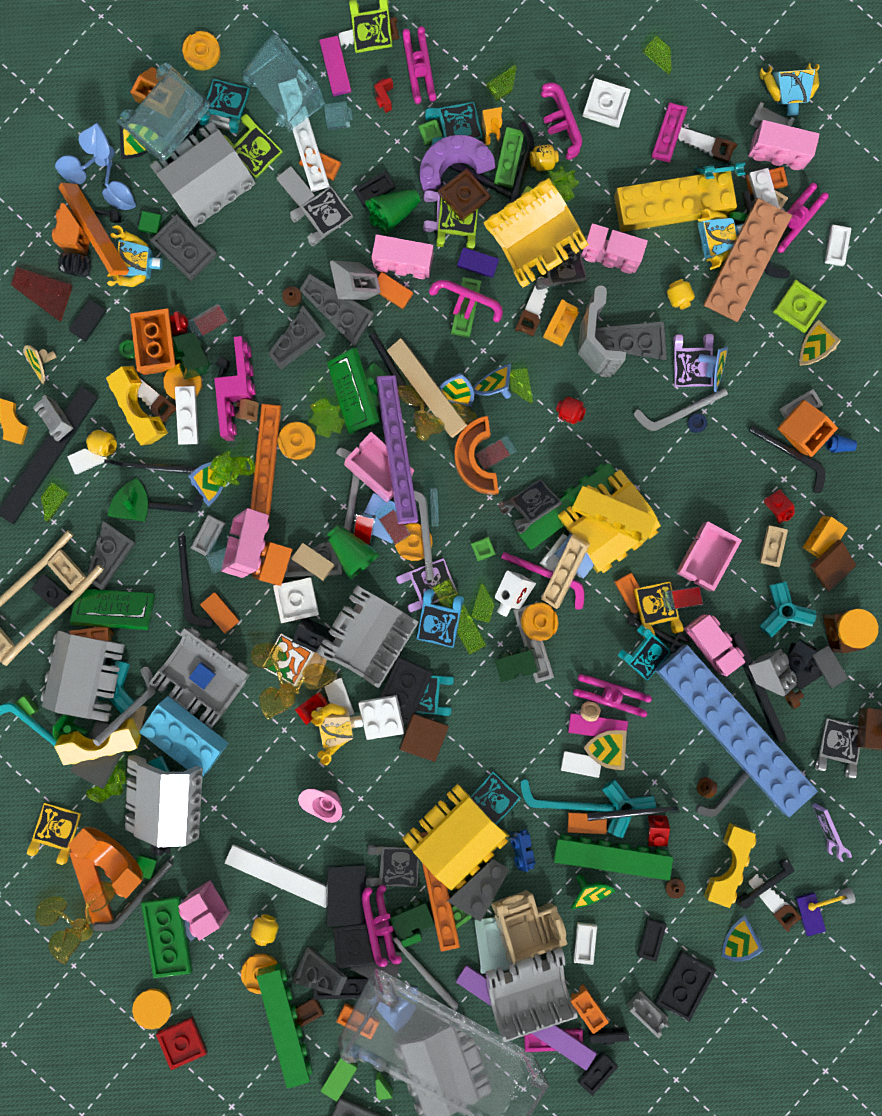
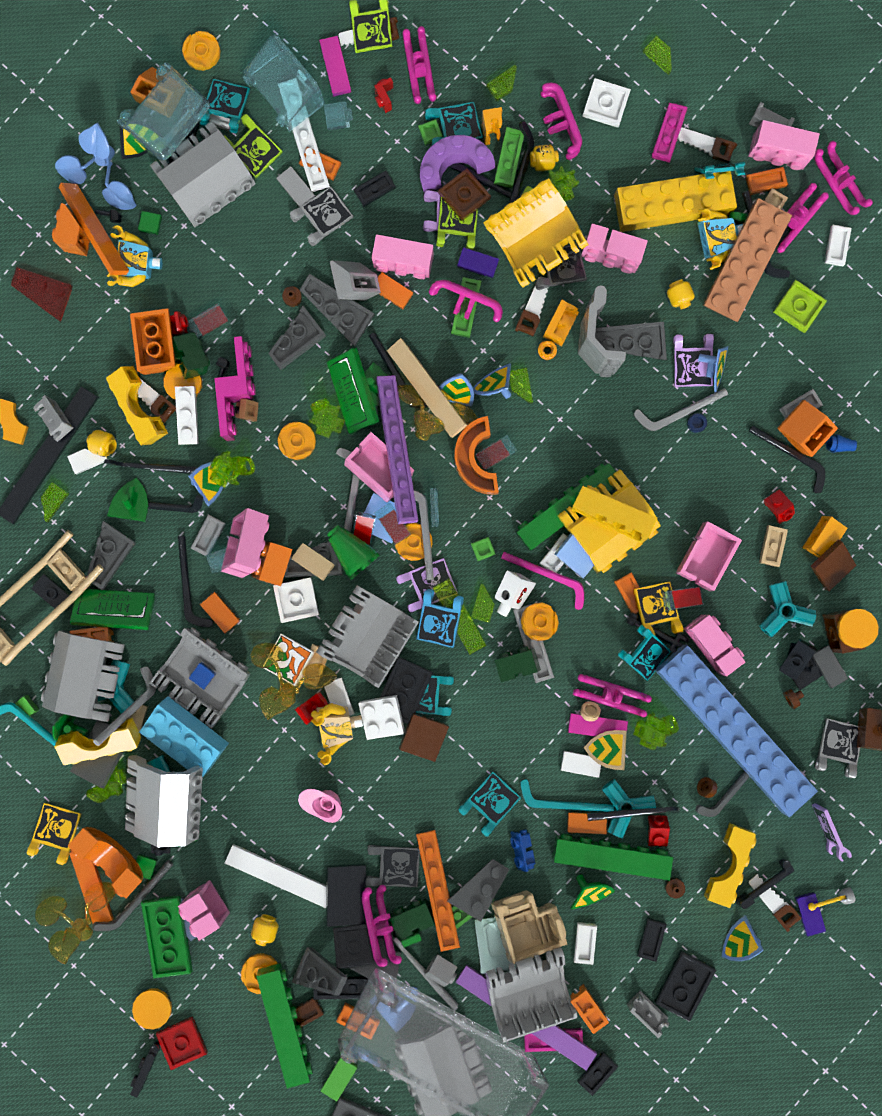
tan shield [23,345,56,385] -> none
black gear [58,252,92,277] -> none
black tile [68,299,107,342] -> none
green tile [119,339,135,360] -> none
dark grey tile [150,214,217,282] -> none
orange tile [251,404,282,519] -> none
black panel [292,618,336,653] -> none
green cone [365,189,420,235] -> none
bright green slope [375,1072,393,1100] -> none
yellow hinge [402,783,510,890] -> none
dark grey flag [498,479,562,534] -> none
tan tile [541,534,590,609] -> none
red head [556,397,586,424] -> none
black plate [588,1027,630,1045] -> none
black tile [730,632,787,742] -> none
white plate [748,168,780,209] -> none
light grey slope [749,649,797,696] -> none
torso [759,63,820,116] -> none
shield [800,320,841,366] -> none
none -> black hinge [130,1041,161,1098]
none -> light grey brick [424,954,457,987]
none -> light orange plate [538,341,557,360]
none -> clear neon green piece [633,712,679,750]
none -> dark pink piece [815,141,873,215]

